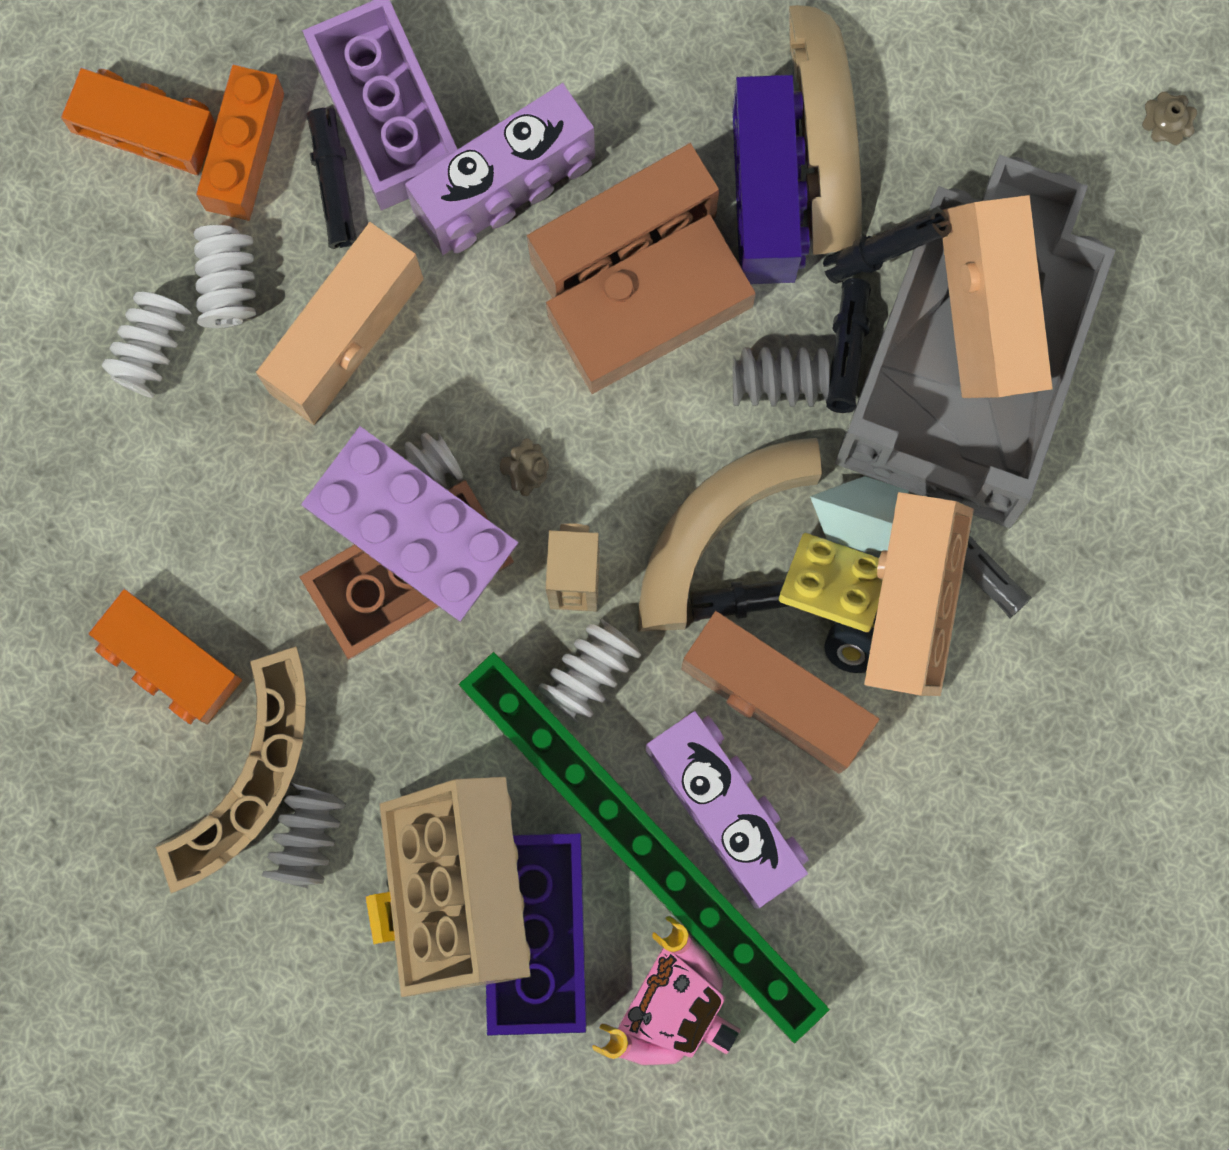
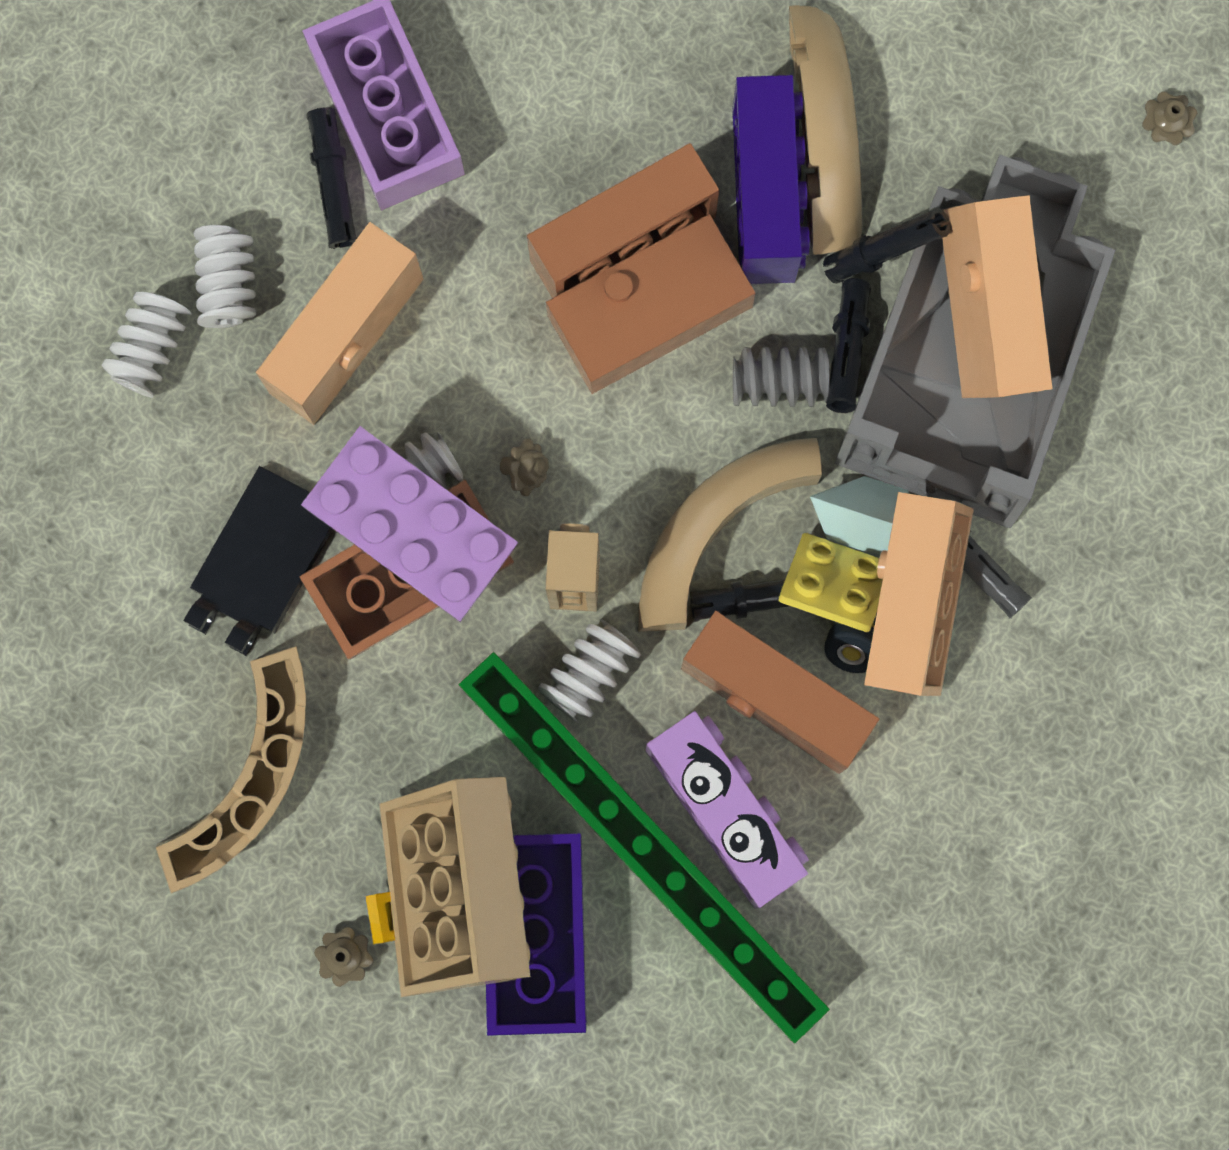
orange brick [61,68,216,176] -> none
orange brick [88,589,243,725] -> none
orange brick [196,65,285,221] -> none
light grey piece [262,783,346,889] -> none
lavender brick [405,83,595,255] -> none
torso [592,916,741,1065] -> none
none -> black tile [183,466,333,656]
none -> dark tan plant [314,927,373,987]

